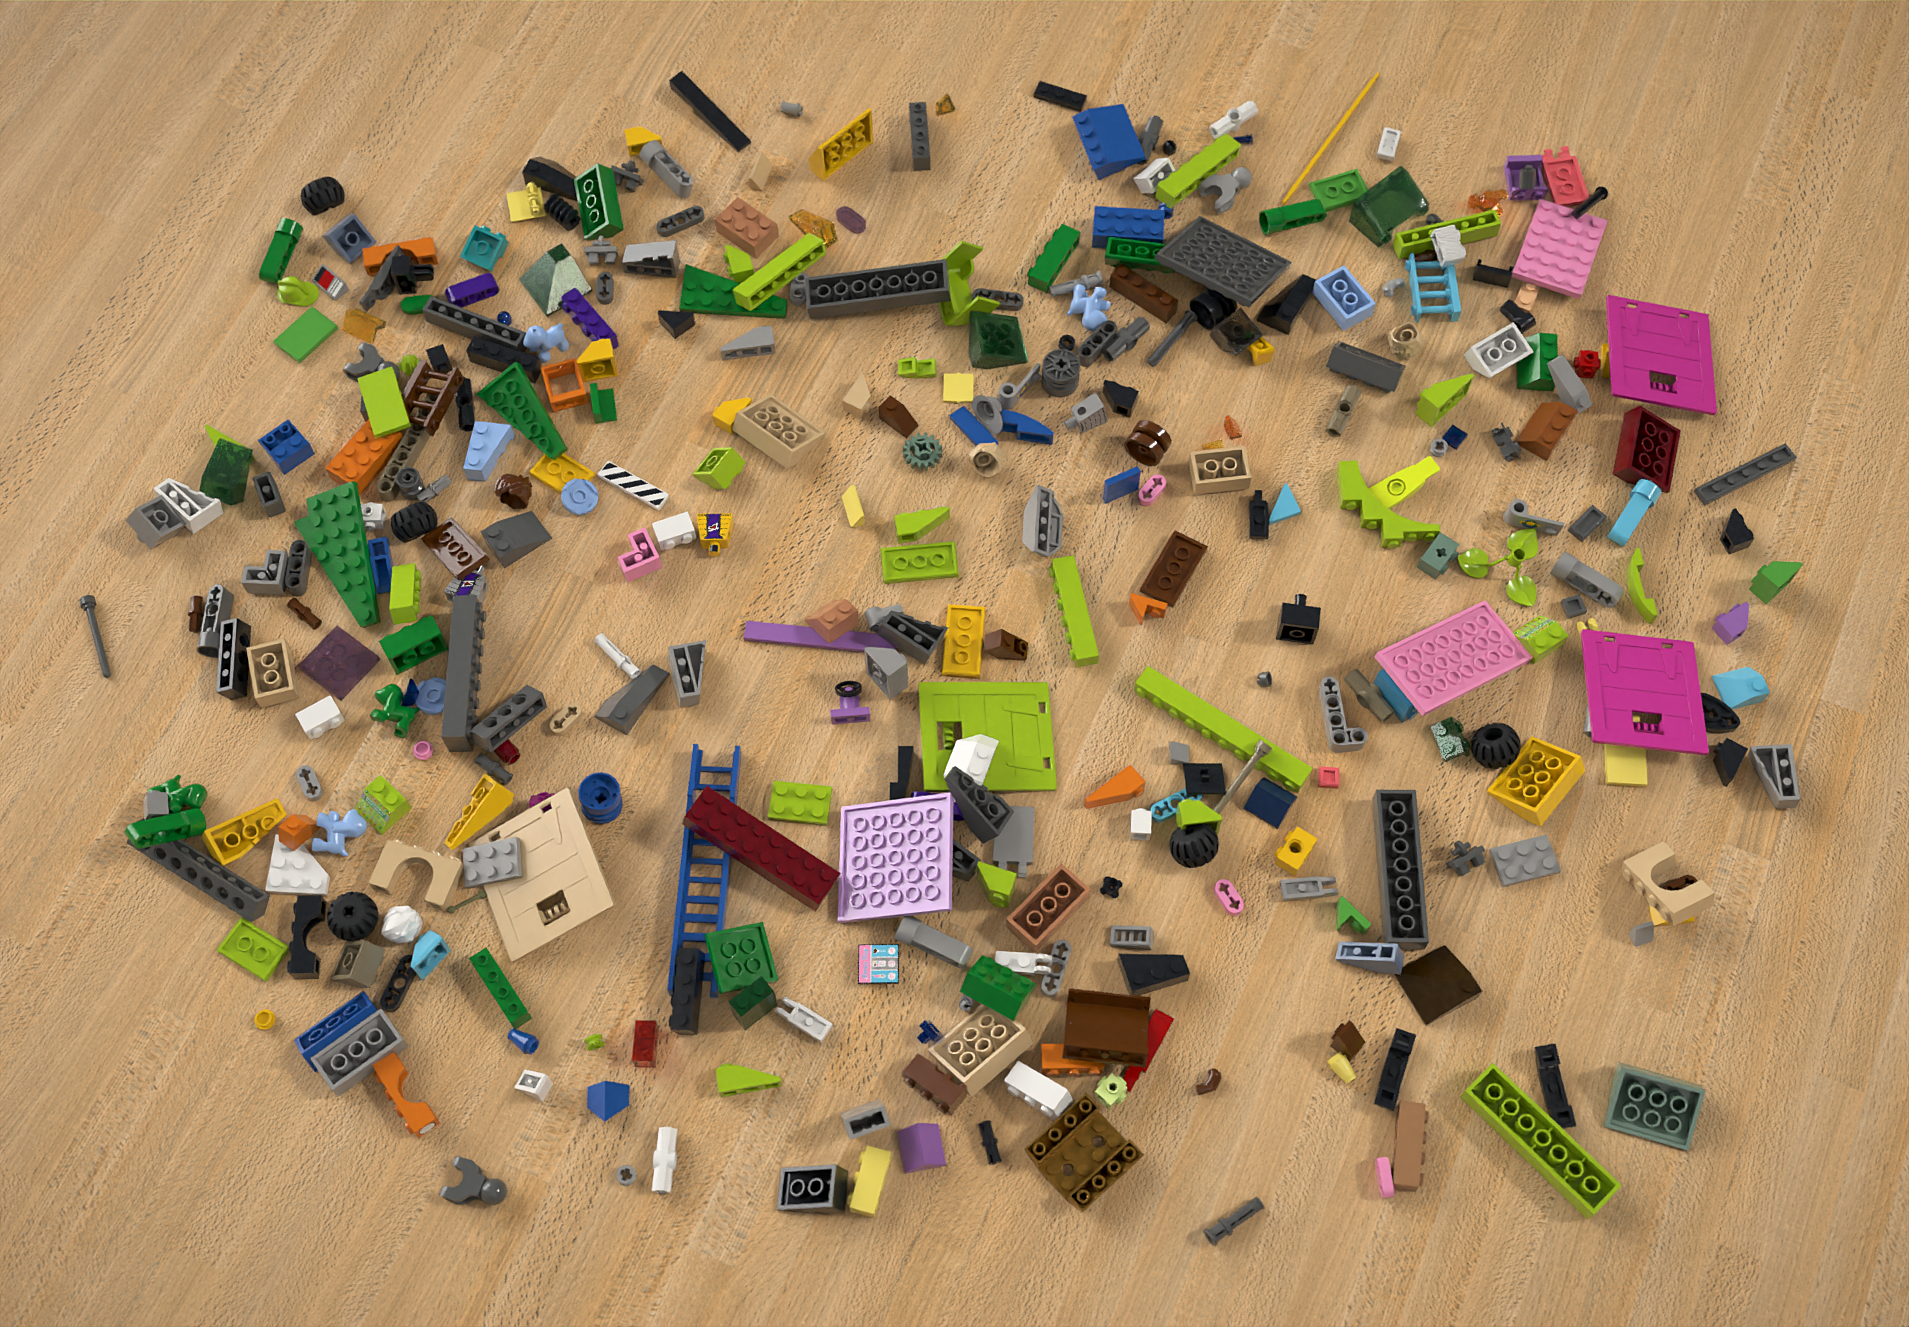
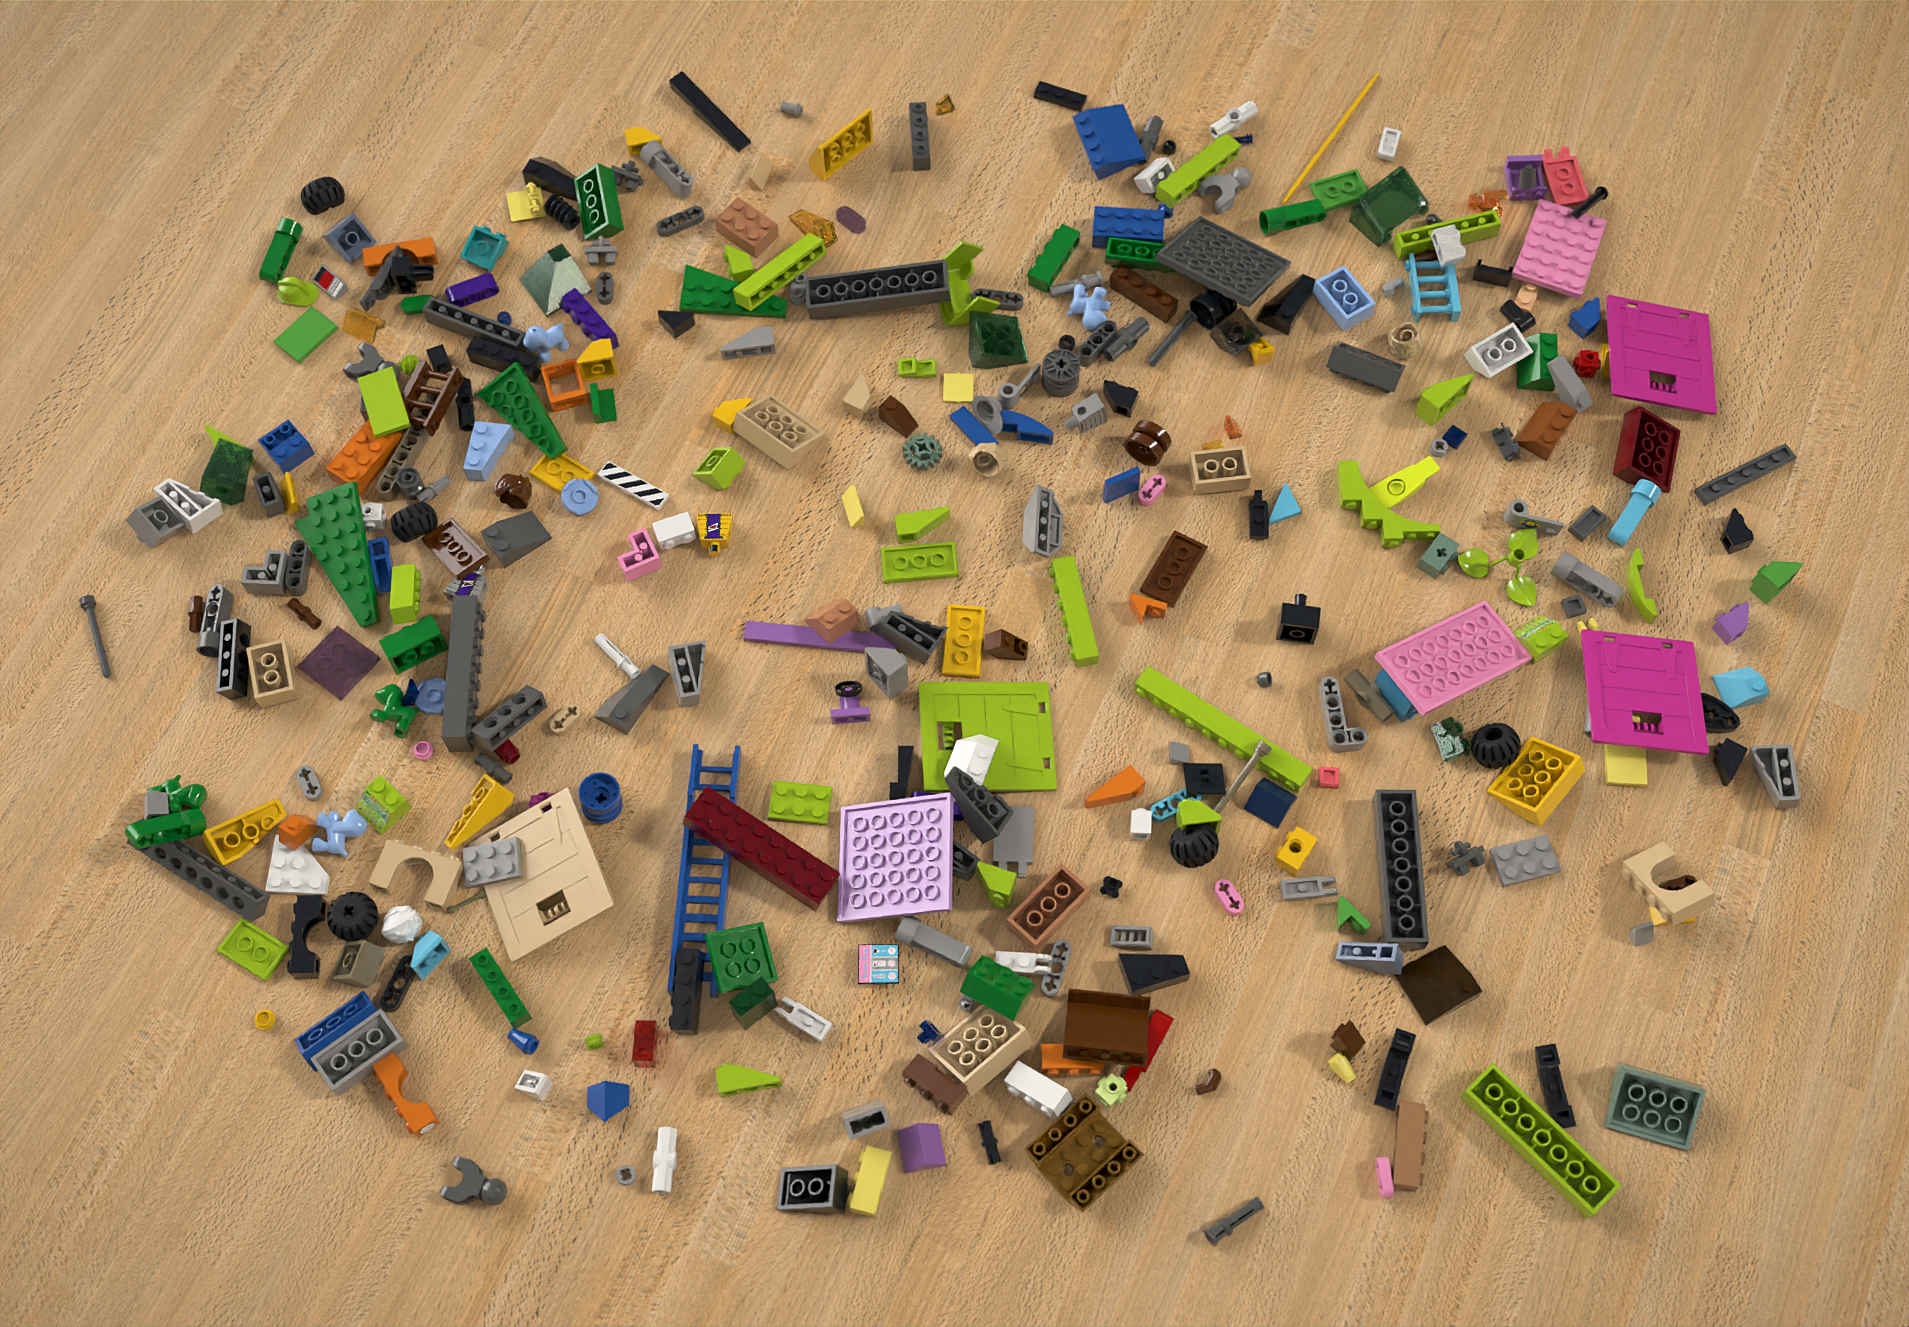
white brick [295,695,345,740] -> none
dark grey wedge [622,240,680,278] -> none
dark tan piece [1326,385,1361,438] -> none
none -> yellow slope [280,472,300,515]
none -> blue slope [1567,297,1600,340]

